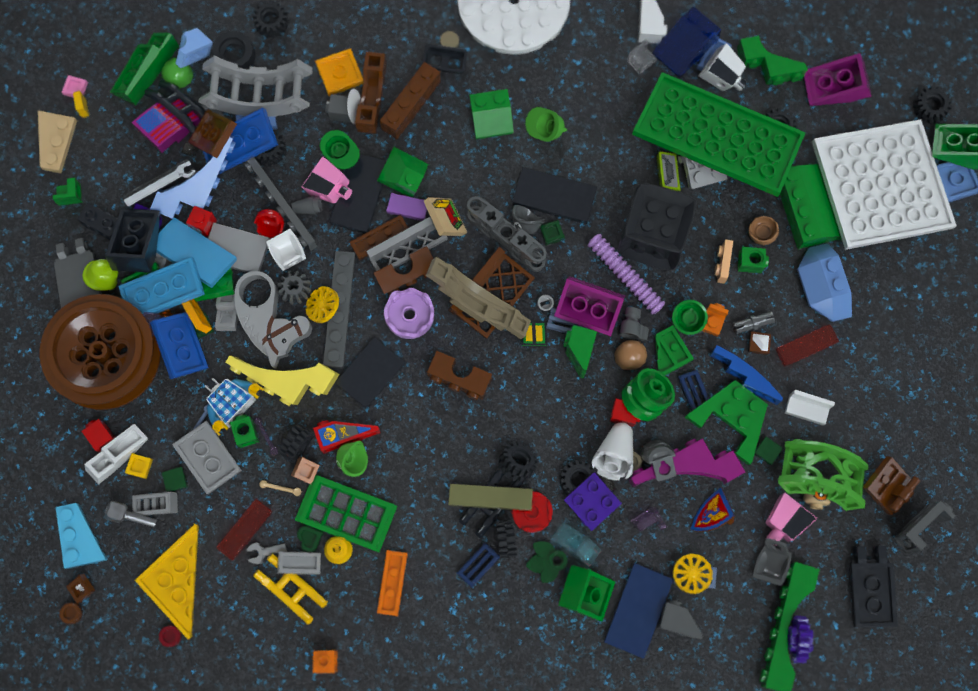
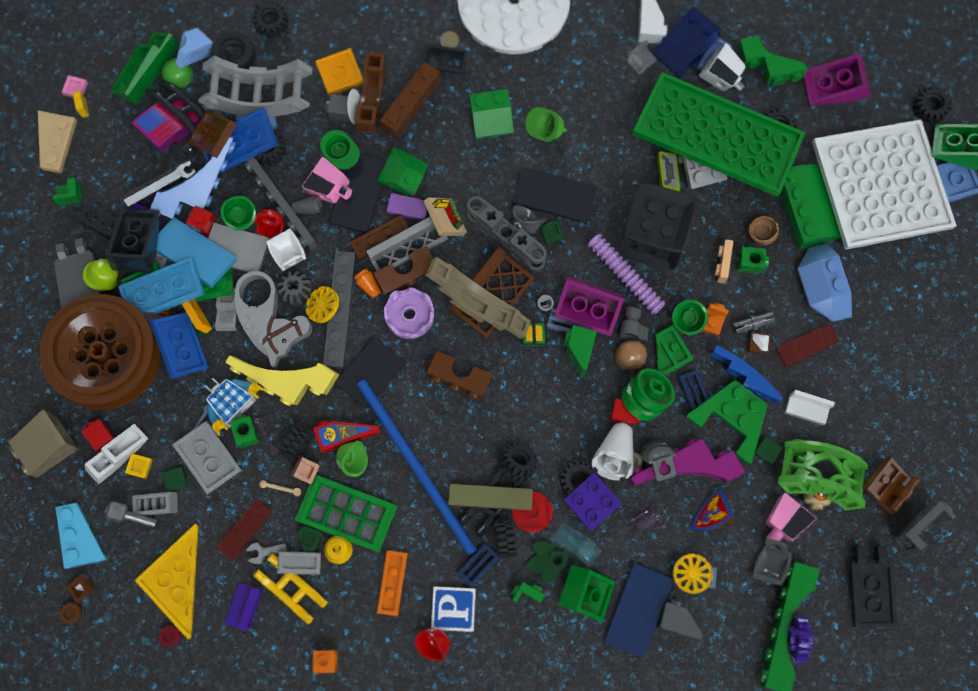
none -> dark tan slope [9,410,78,478]
none -> green helmet [221,196,256,231]
none -> dark purple panel [225,583,263,631]
none -> orange cone [354,268,382,299]
none -> blue piece [356,379,477,556]
none -> red helmet [415,628,451,662]
none -> tile [431,587,476,632]
none -> green bracket [511,582,545,603]

